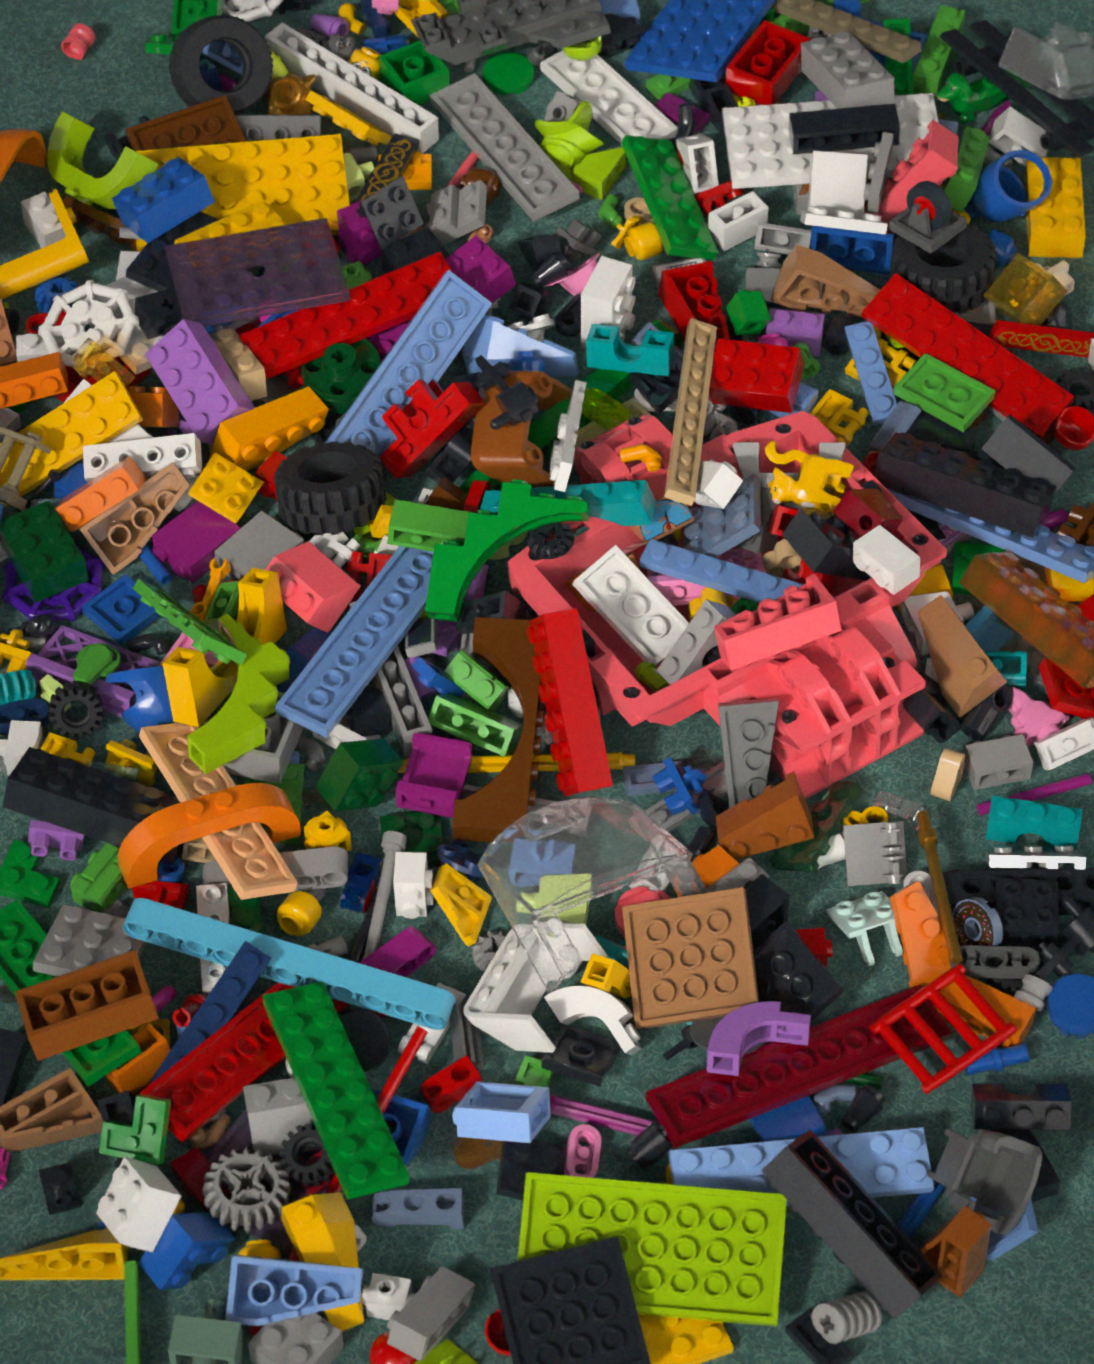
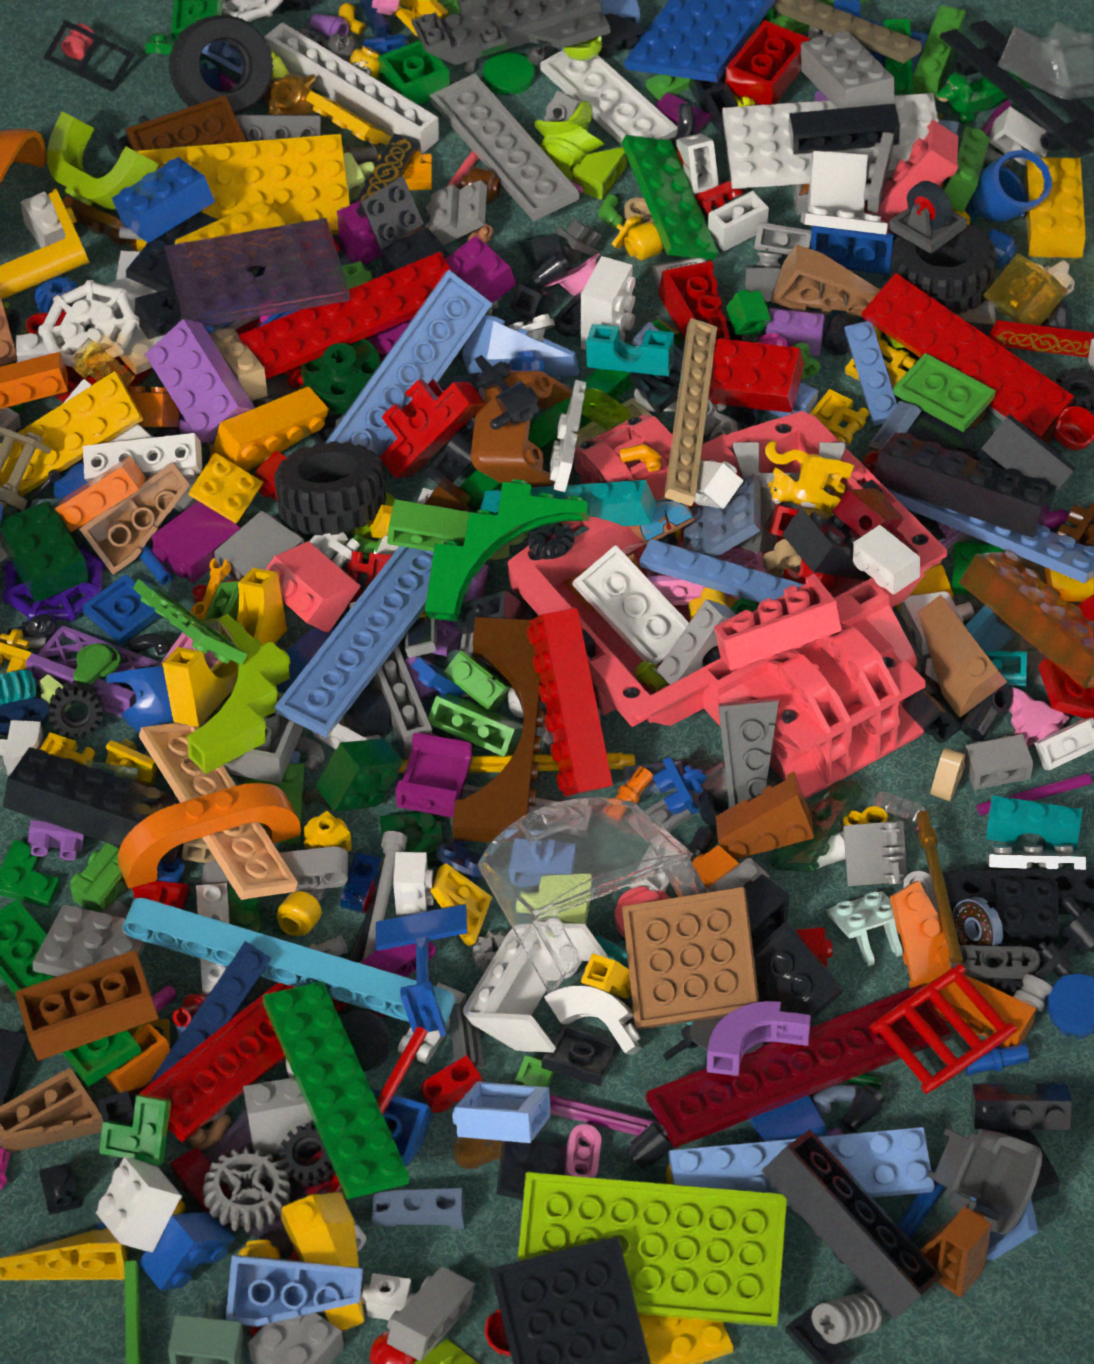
red beam [464,480,491,513] -> none
none -> black window [43,20,135,92]
none -> blue piece [376,904,468,1037]
none -> orange pin [603,766,654,824]

